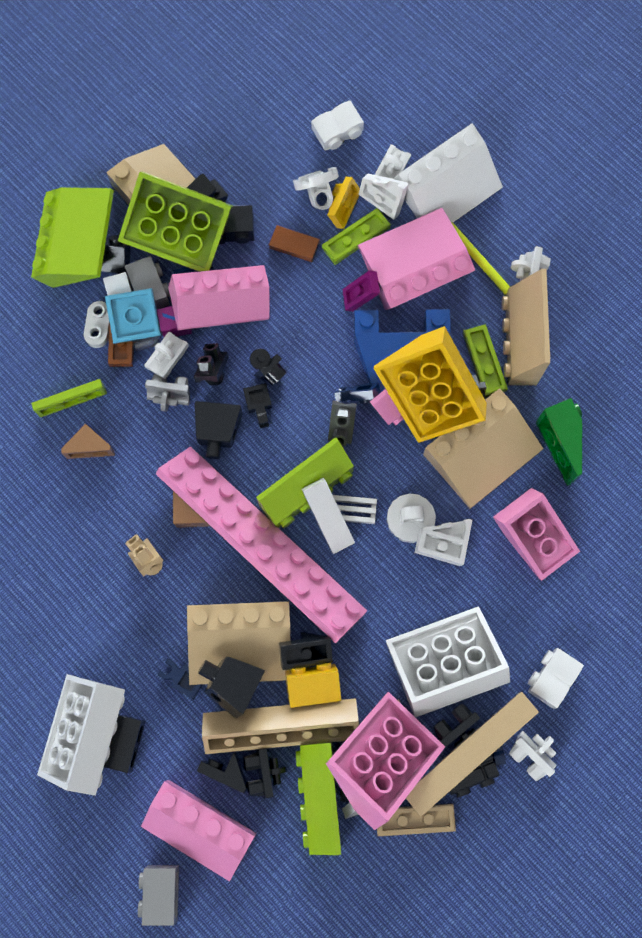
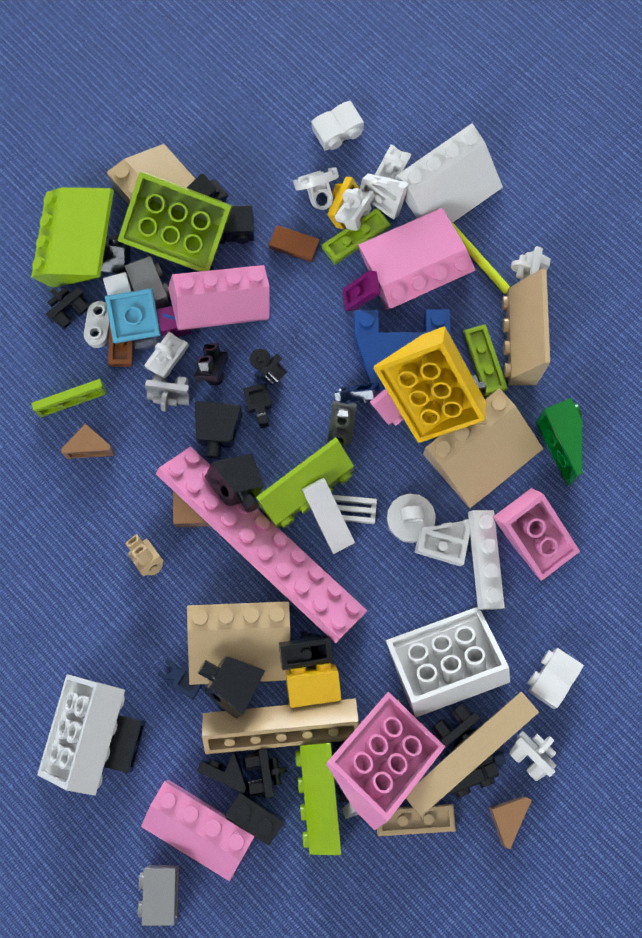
none -> black hips [46,287,89,329]
none -> black torso [205,454,263,513]
none -> black brick [225,792,285,846]
none -> white hips [335,188,375,231]
none -> white plate [468,510,505,610]
none -> medium nougat slope [489,796,532,849]

